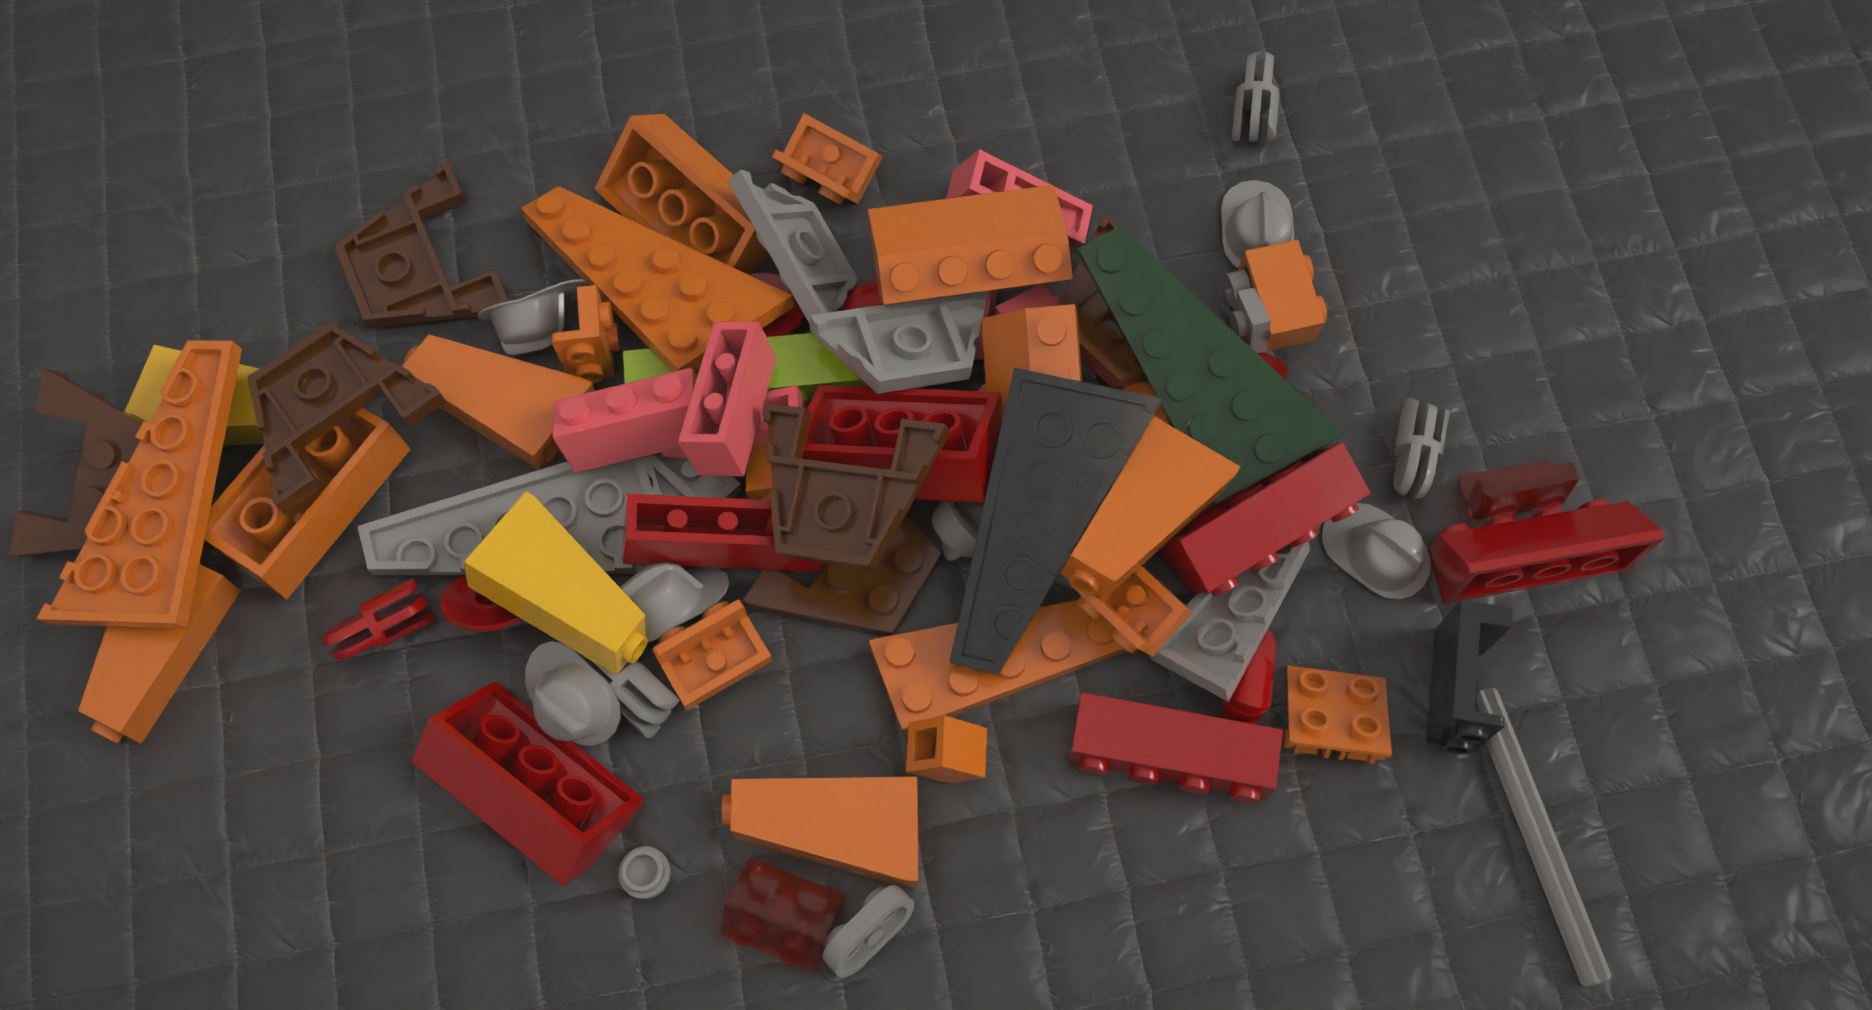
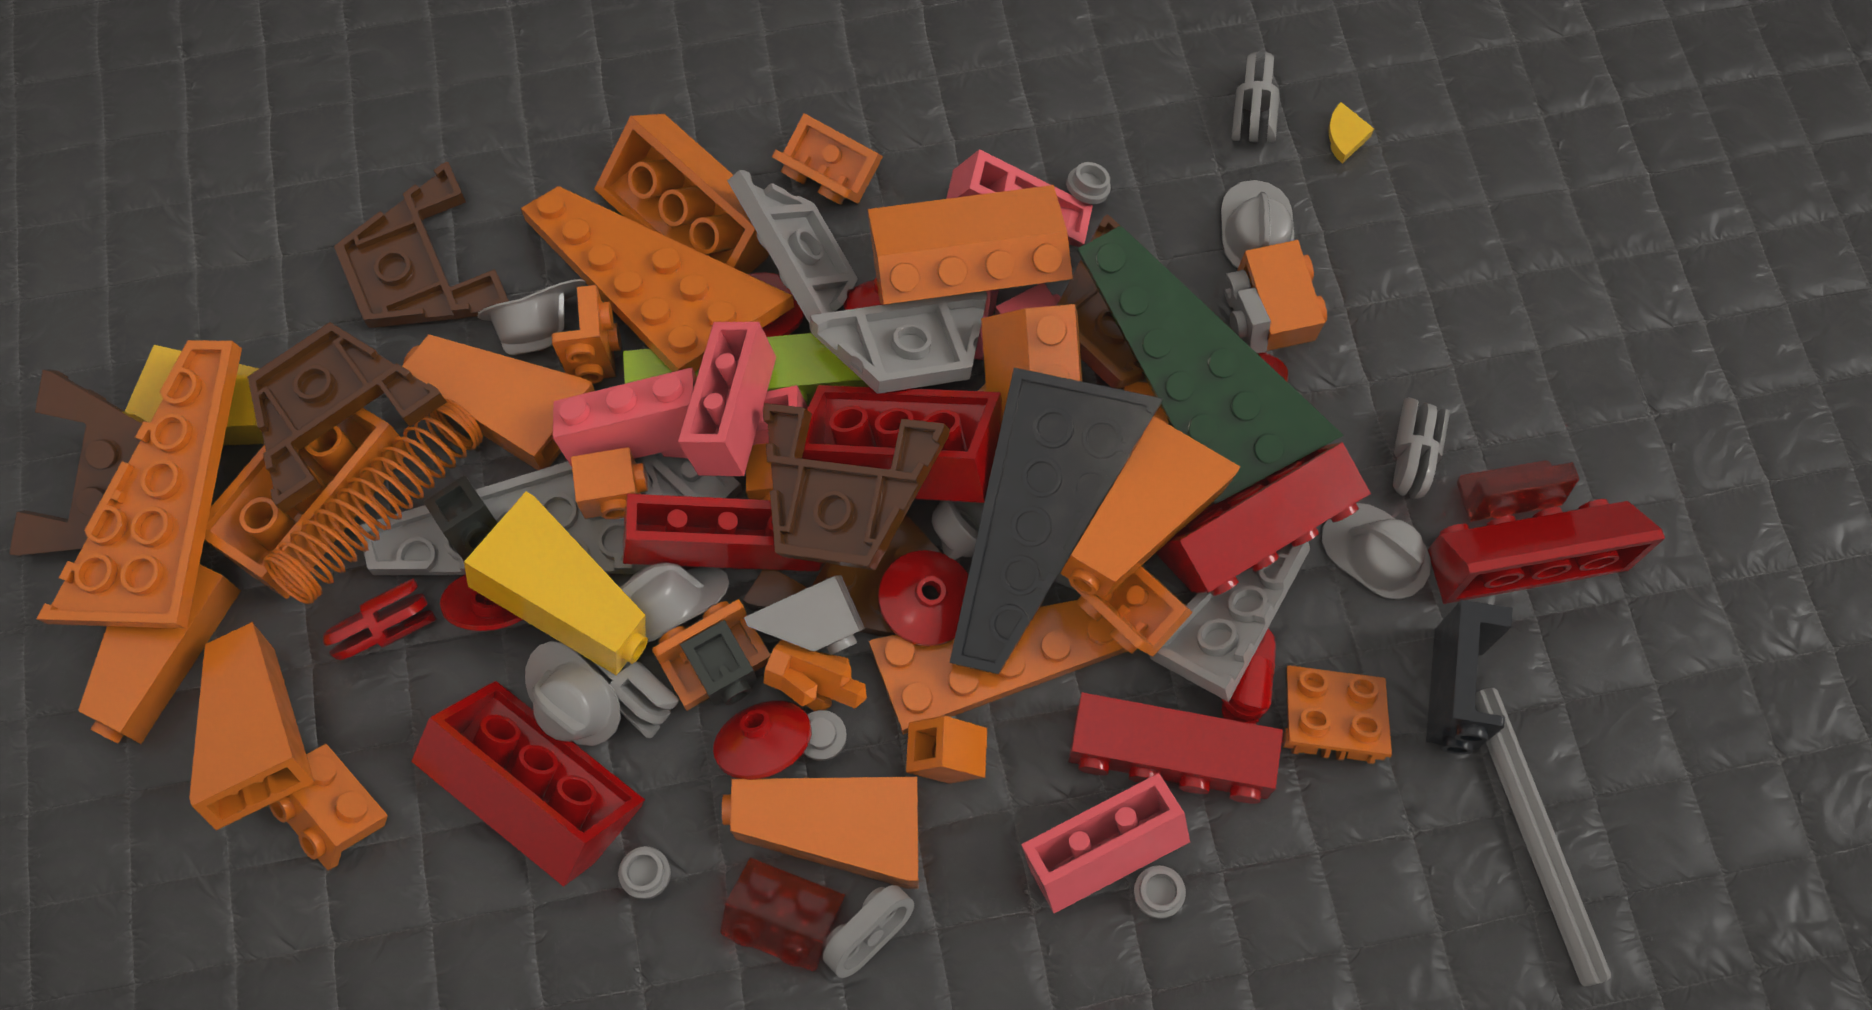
none -> orange slope [189,622,315,831]
none -> orange piece [263,398,483,604]
none -> orange bracket [269,744,388,871]
none -> pearl dark grey bracket [423,475,498,561]
none -> orange brick [571,447,648,519]
none -> pearl dark grey bracket [680,620,757,706]
none -> red dish [713,701,812,780]
none -> light grey slope [744,575,865,655]
none -> orange rock [763,639,867,711]
none -> light grey plate [803,710,847,761]
none -> red dish [878,550,968,646]
none -> coral brick [1021,773,1190,914]
none -> light grey plate [1066,162,1111,204]
none -> light grey plate [1133,865,1186,919]
none -> yellow tile [1328,102,1374,164]

